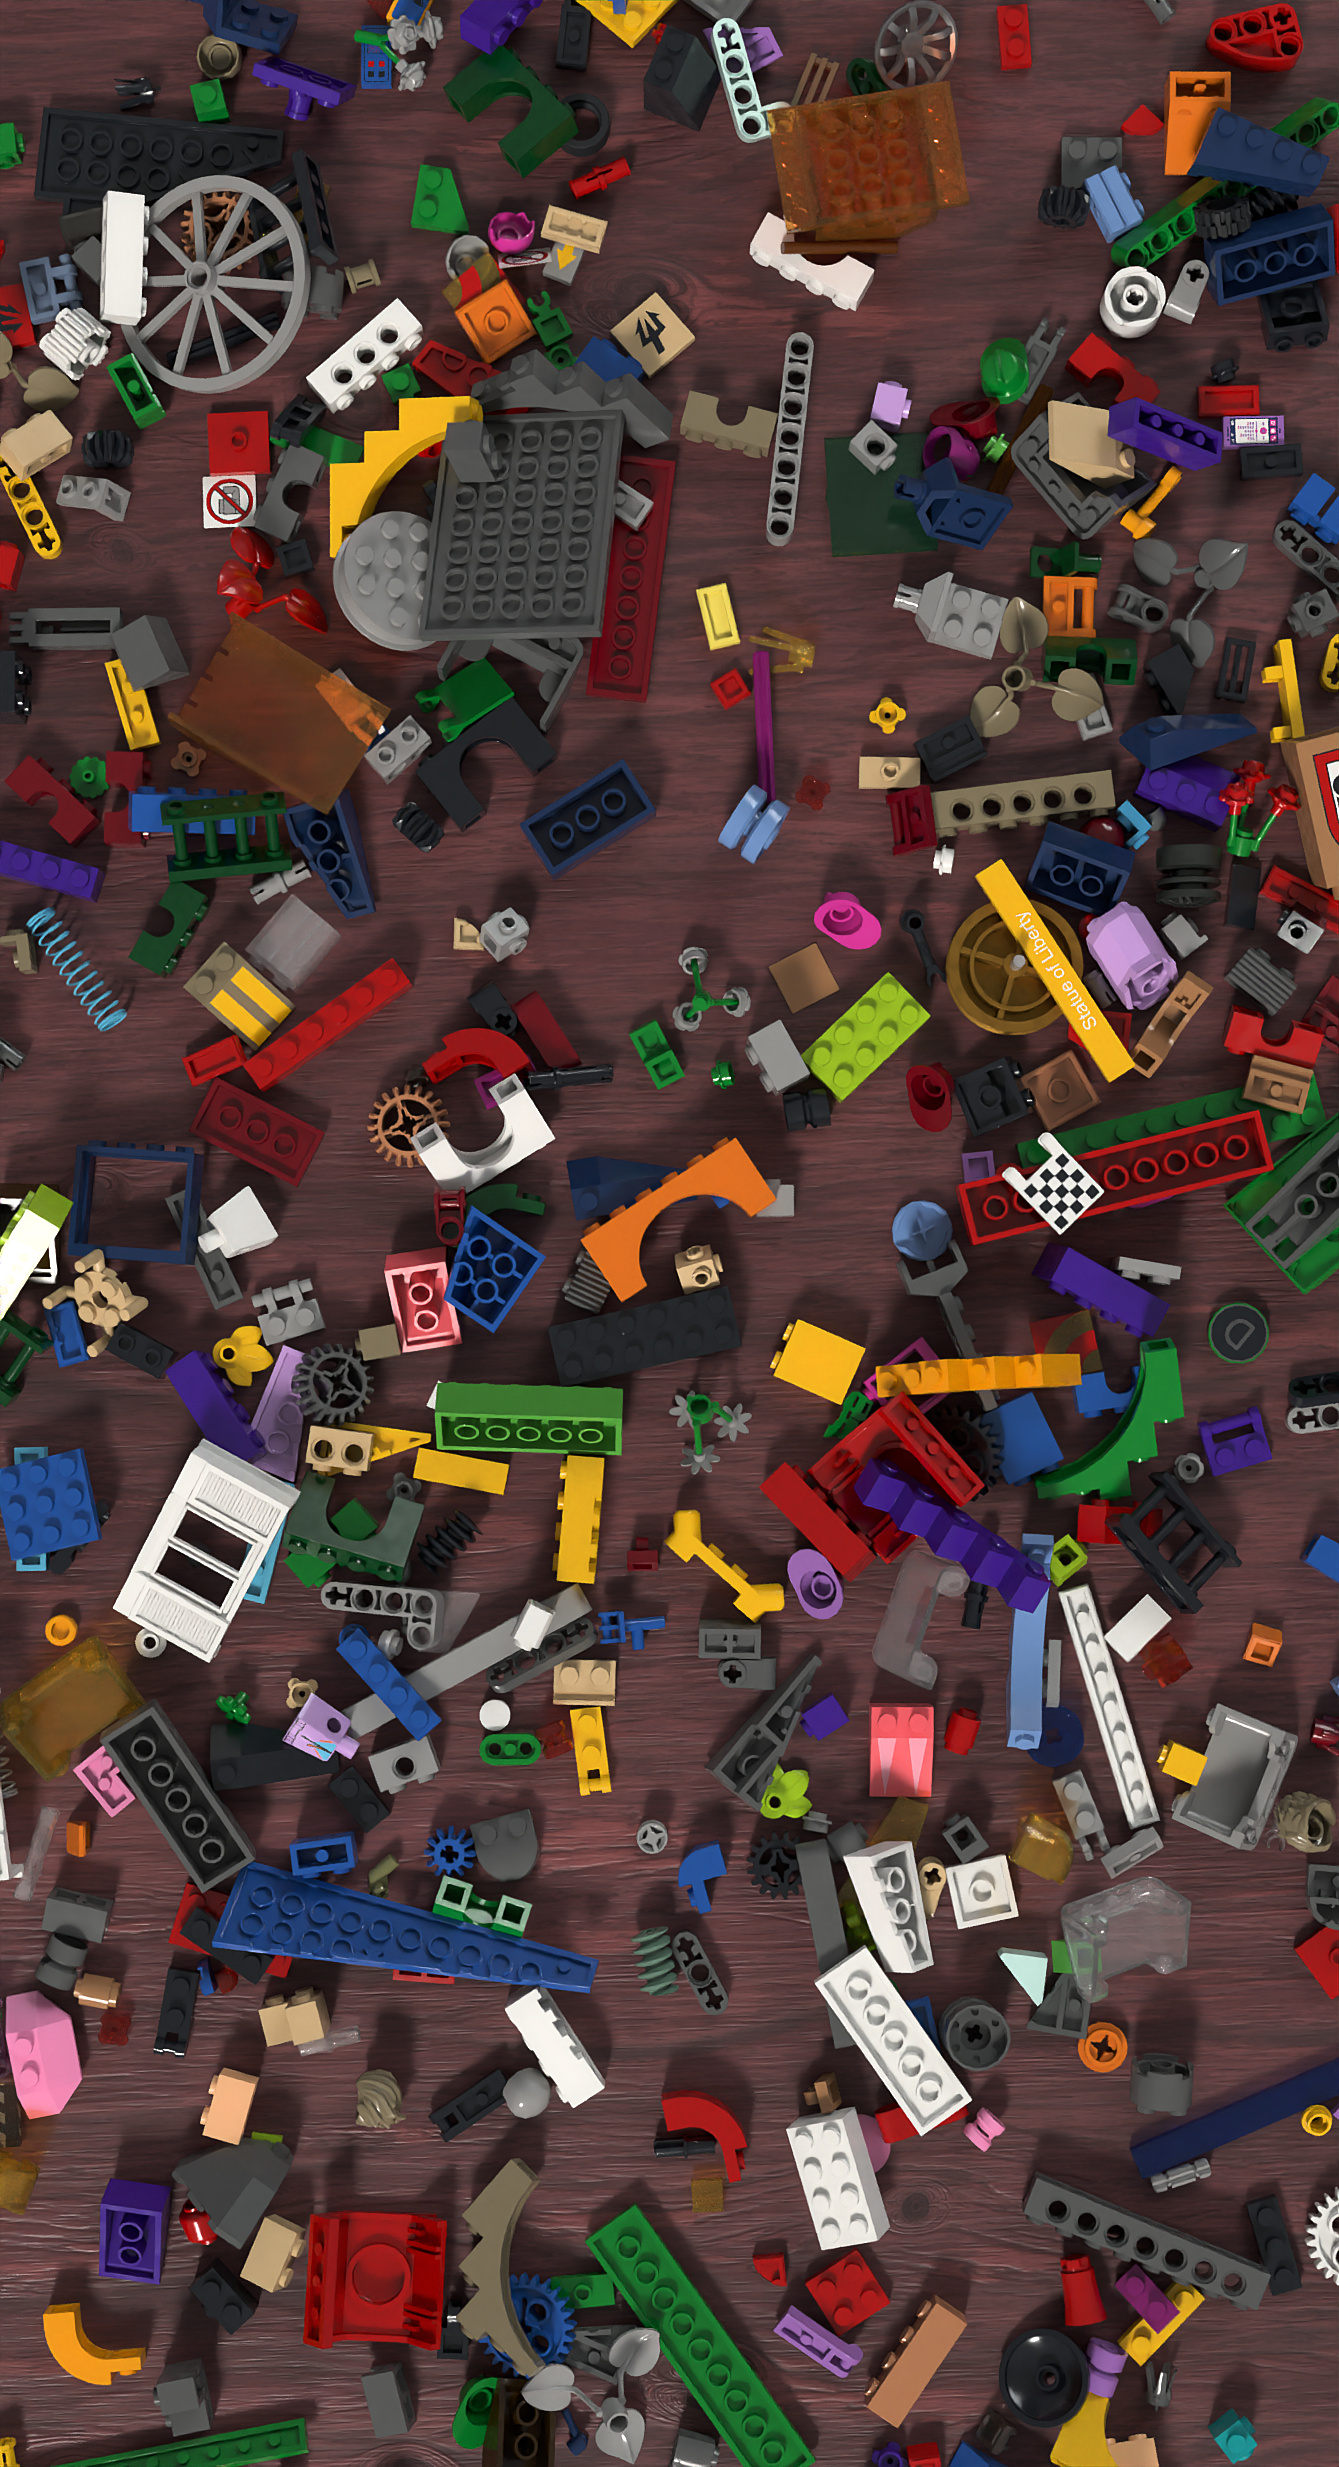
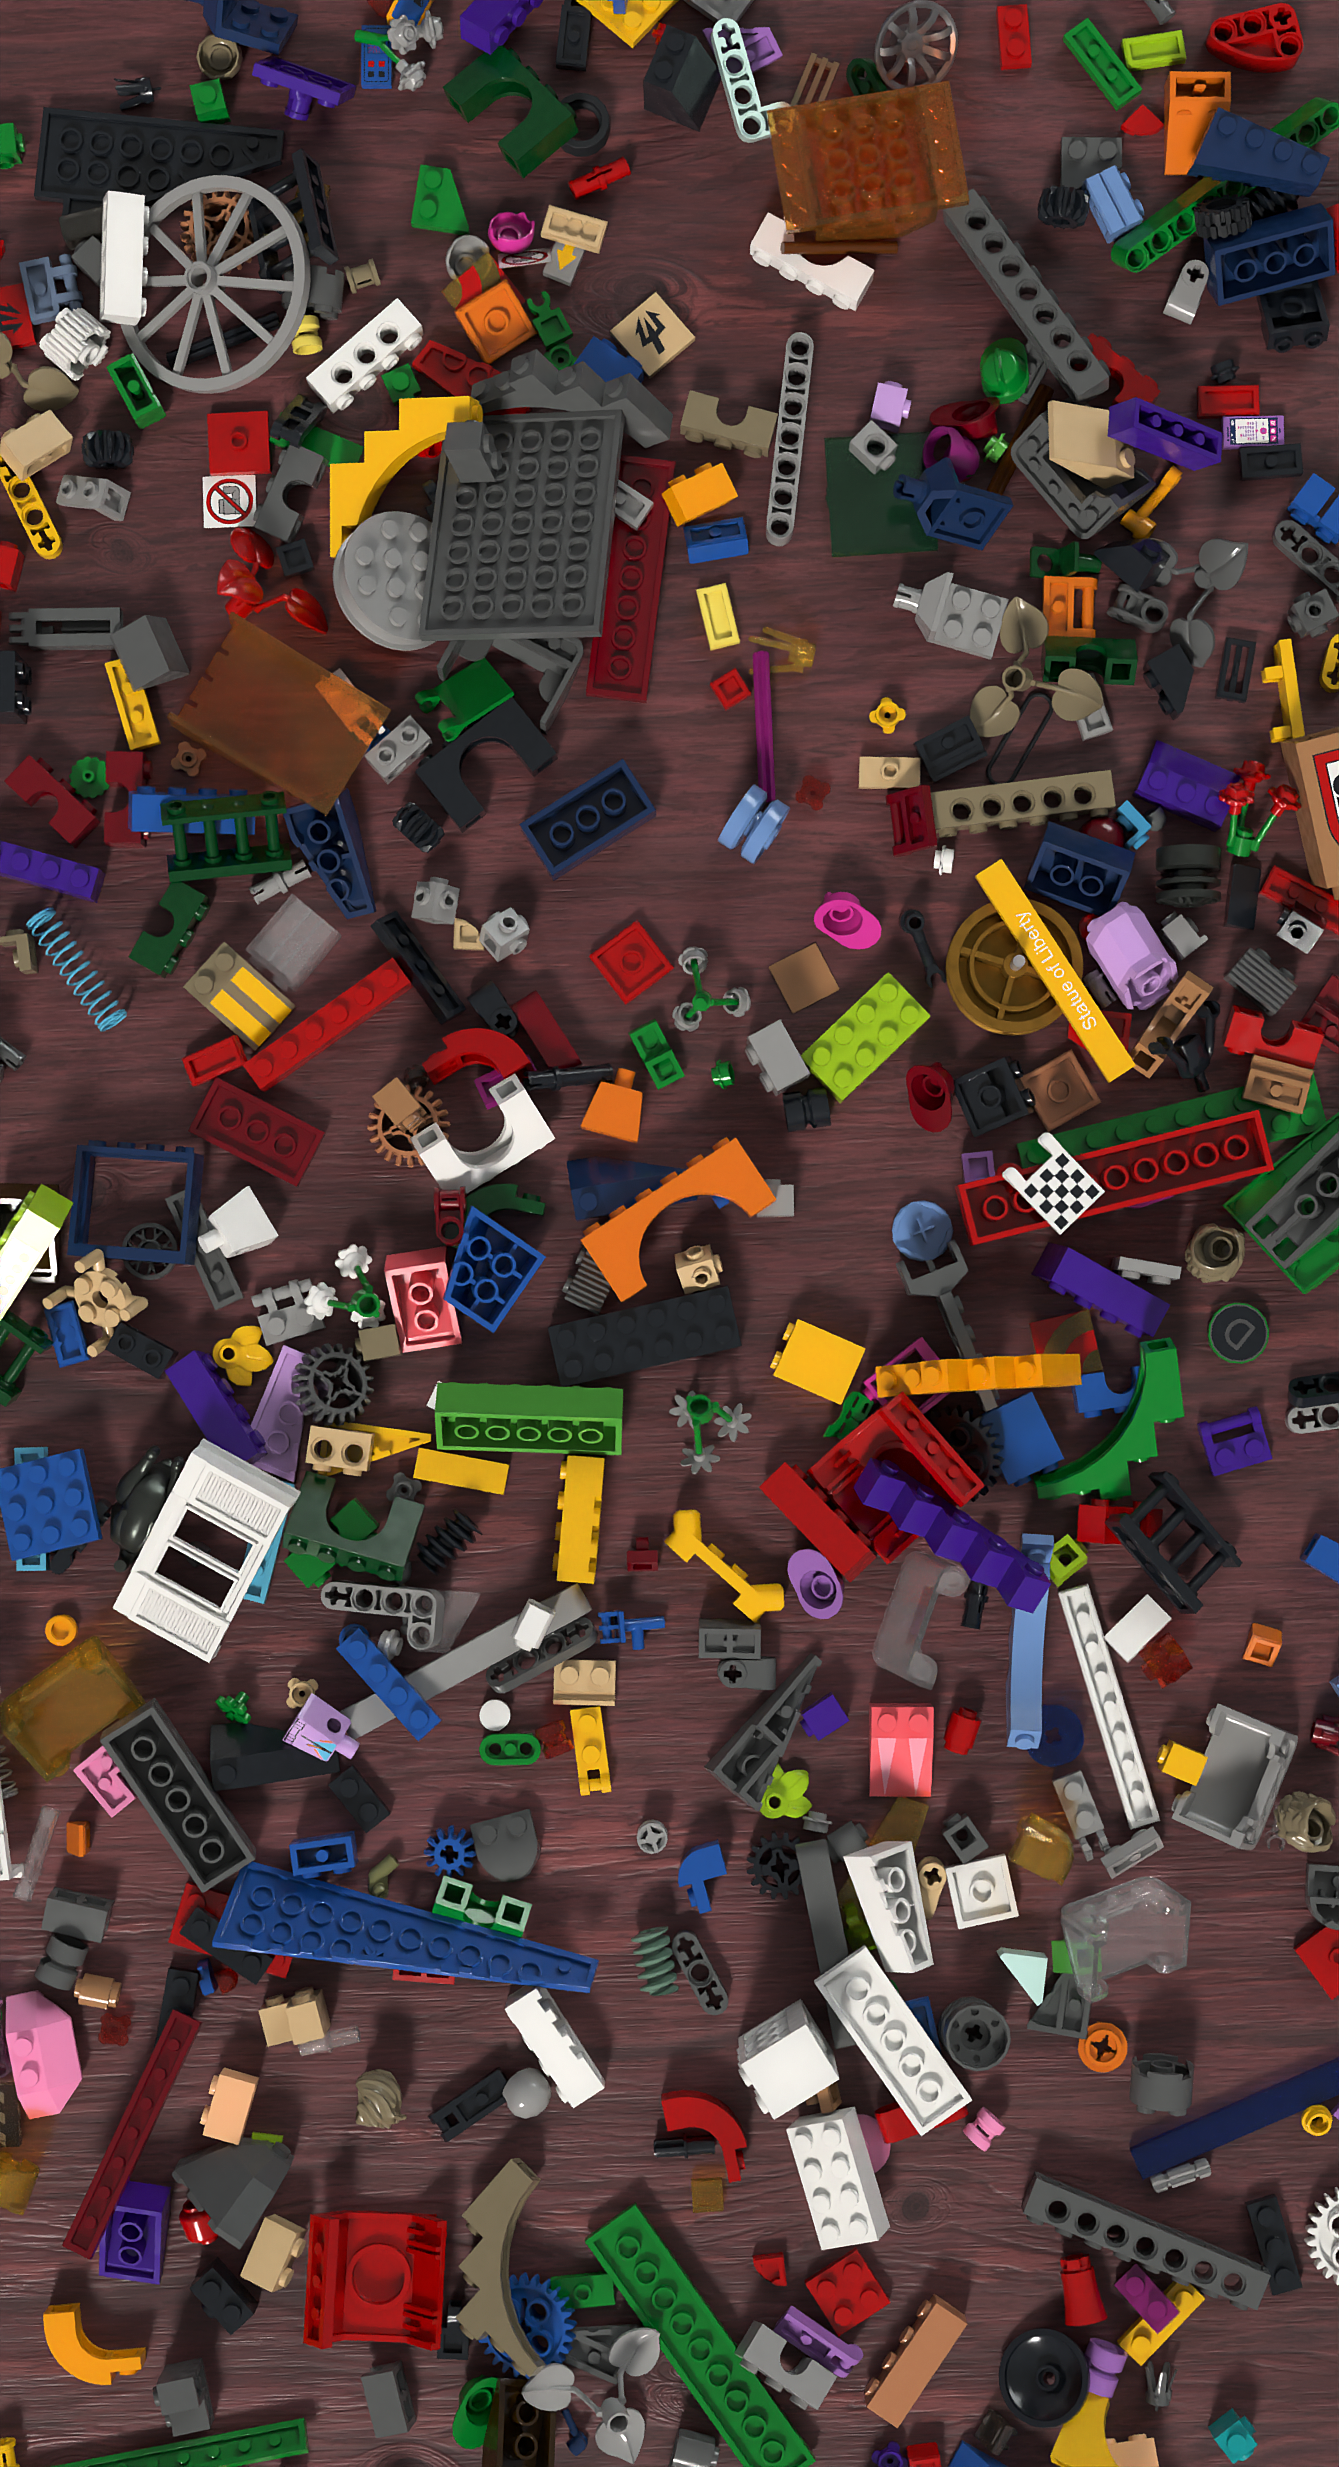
white plate [135,1628,167,1658] -> none
light grey brick [368,1733,441,1794] -> none
light grey plate [1042,1640,1061,1708] -> none
white brick [1100,266,1166,338] -> none
dark blue wedge [1119,714,1257,770] -> none
light grey plate [1174,1453,1204,1483] -> none
none -> dark red plate [62,2009,203,2260]
none -> pearl dark grey piece [110,1445,185,1572]
none -> dark grey wheel [122,1223,179,1280]
none -> light yellow wheel [292,315,323,355]
none -> white plant [304,1244,386,1329]
none -> black plate [371,911,466,1025]
none -> medium nougat arch [372,1077,428,1133]
none -> light grey brick [411,877,460,924]
none -> orange torso [581,1068,643,1144]
none -> red tile [589,920,674,1005]
none -> light orange brick [662,462,738,527]
none -> blue slope [683,517,749,564]
none -> light grey arch [734,2321,837,2410]
none -> white brick [736,1999,839,2120]
none -> dark grey brick [943,188,1111,406]
none -> black piece [986,692,1054,785]
none -> green plate [1062,18,1142,111]
none -> black slope [1094,538,1170,592]
none -> lime tile [1121,30,1187,72]
none -> black piece [1148,1000,1220,1092]
none -> dark tan hair [1185,1223,1245,1283]

